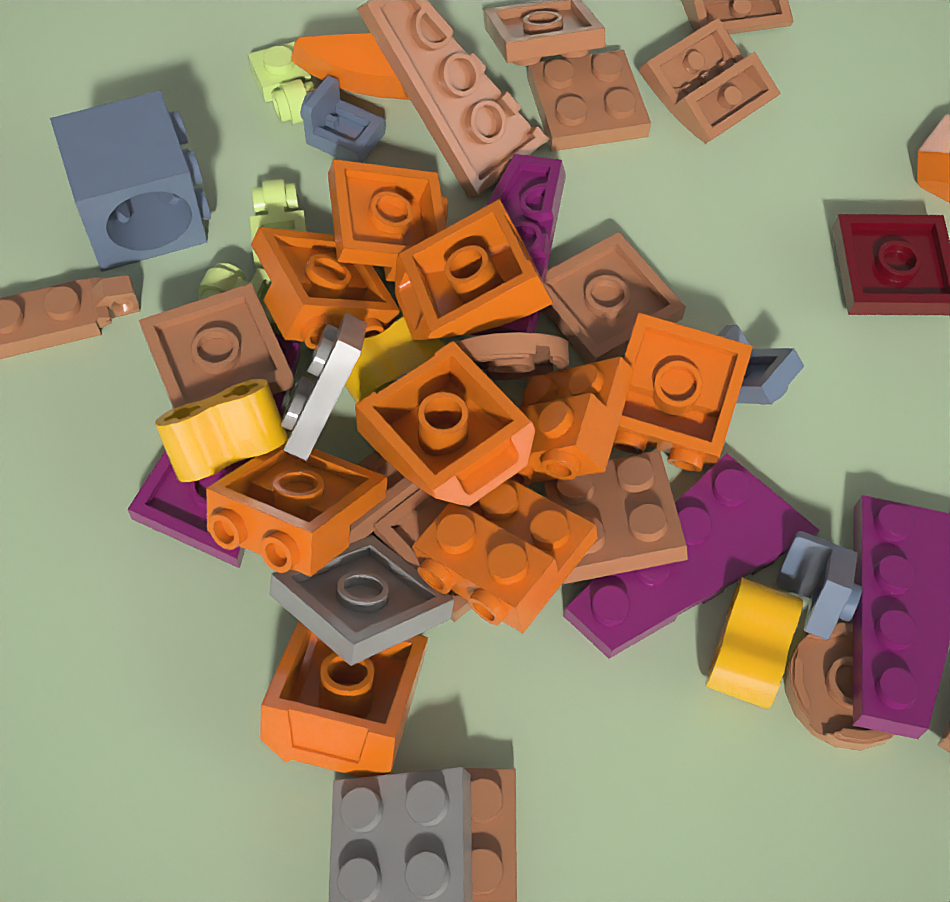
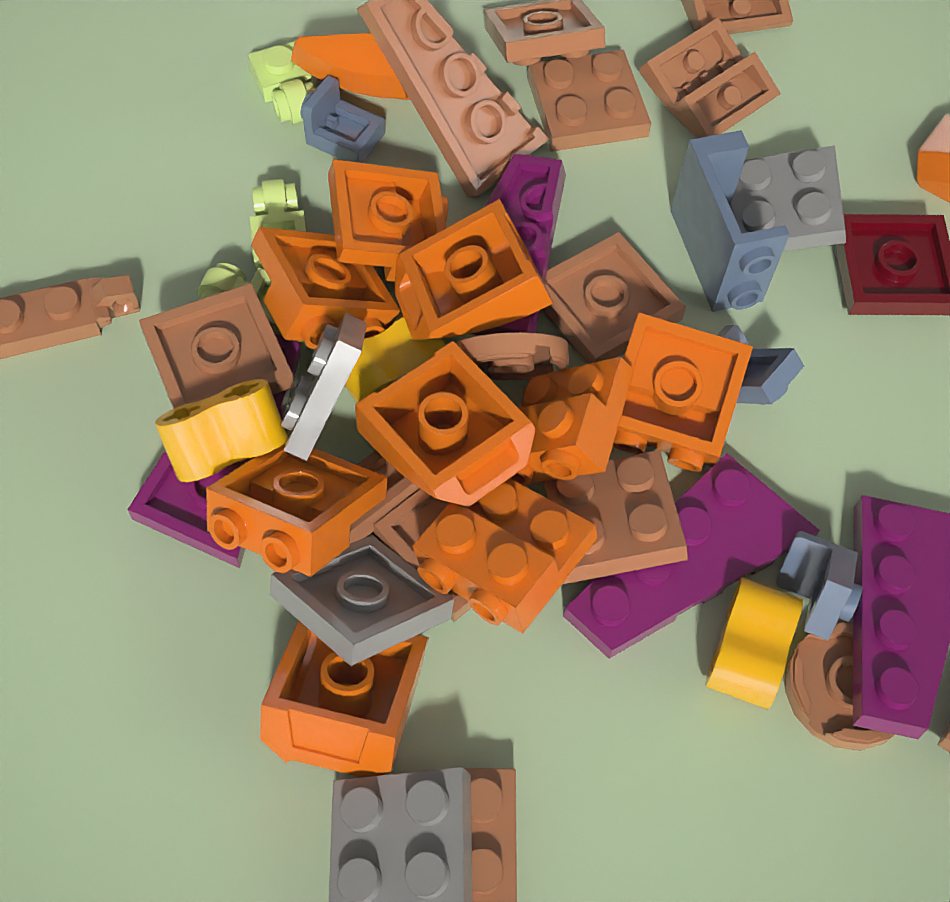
sand blue brick [50,90,211,272] -> none
none -> sand blue panel [671,130,790,312]
none -> light grey plate [731,145,846,252]

